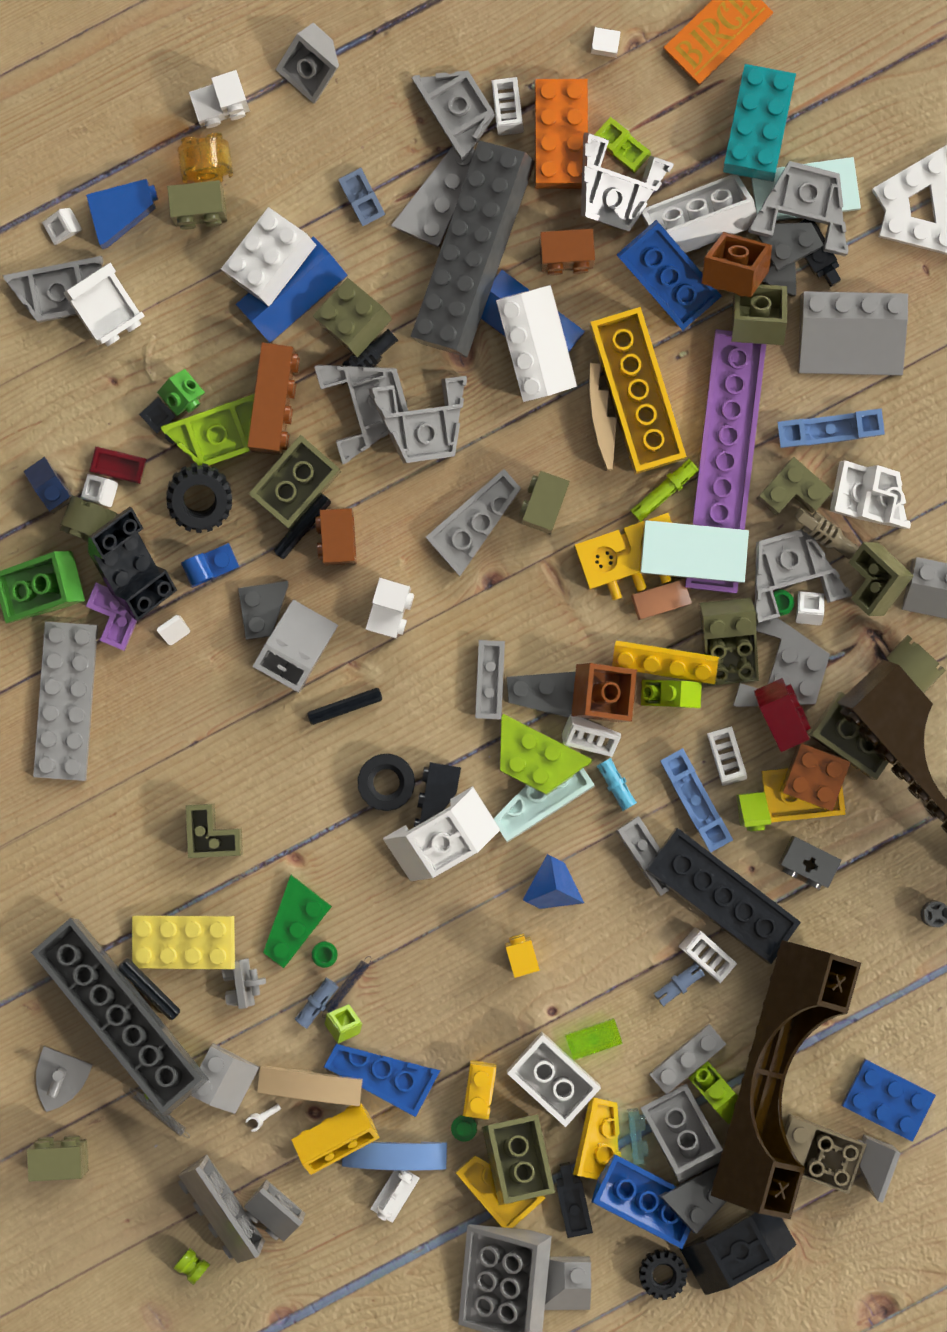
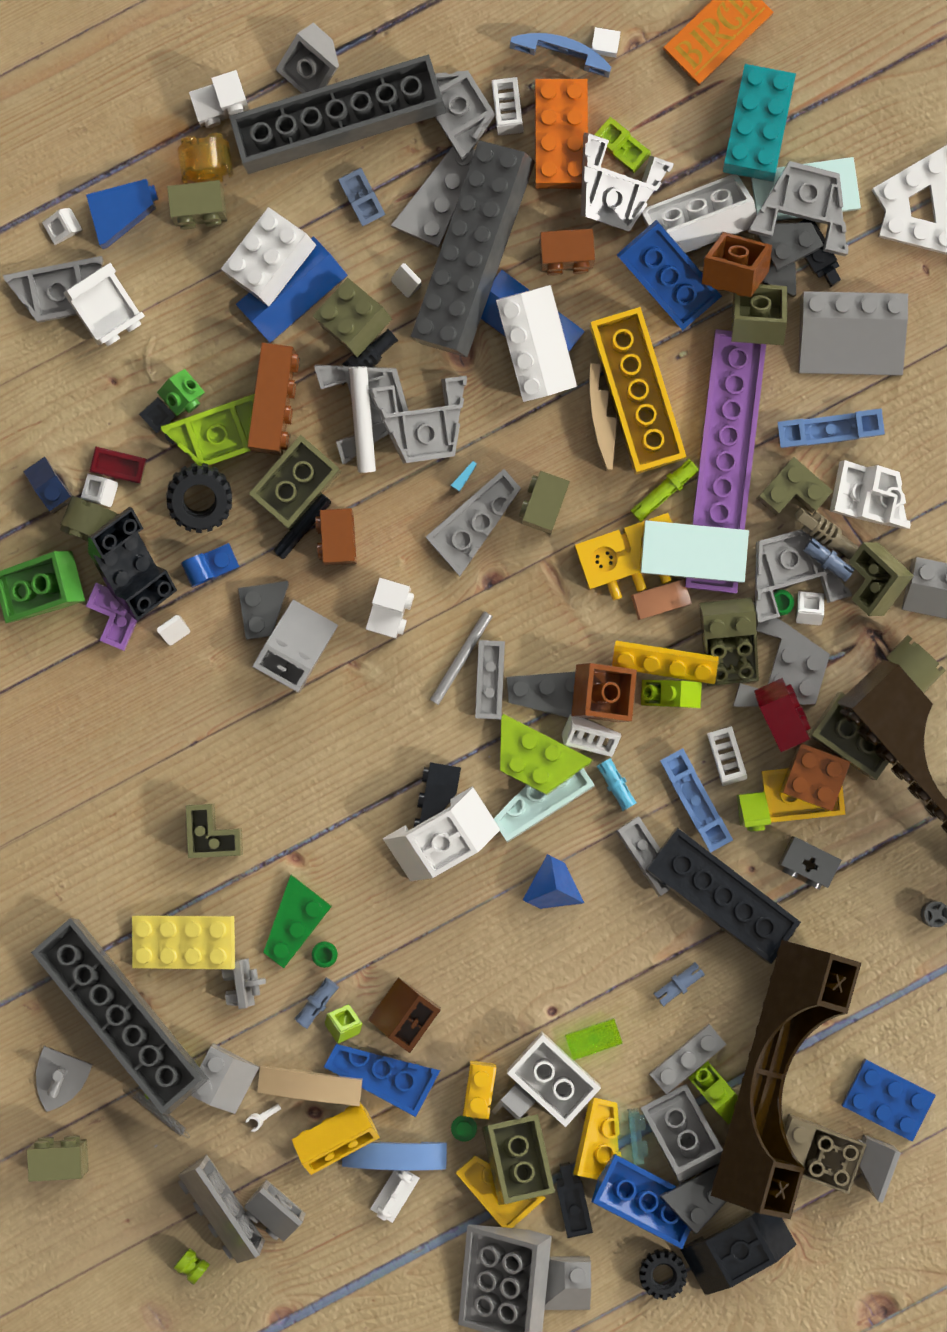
light grey plate [33,621,98,781] -> none
black axle [119,958,180,1020] -> none
black axle [307,688,382,725] -> none
dark blue piece [322,956,371,1018] -> none
black tyre [357,754,415,811] -> none
yellow brick [505,934,540,978] -> none
white slope [679,928,737,983] -> none
none -> dark grey brick [229,54,447,174]
none -> white piece [349,366,376,473]
none -> reddish brown slope [368,977,441,1053]
none -> white slope [391,263,422,298]
none -> light grey bar [430,611,493,705]
none -> medium azure piece [451,461,477,492]
none -> light grey panel [491,1083,536,1119]
none -> medium blue slope [510,33,611,78]
none -> sand blue pin [803,538,855,582]

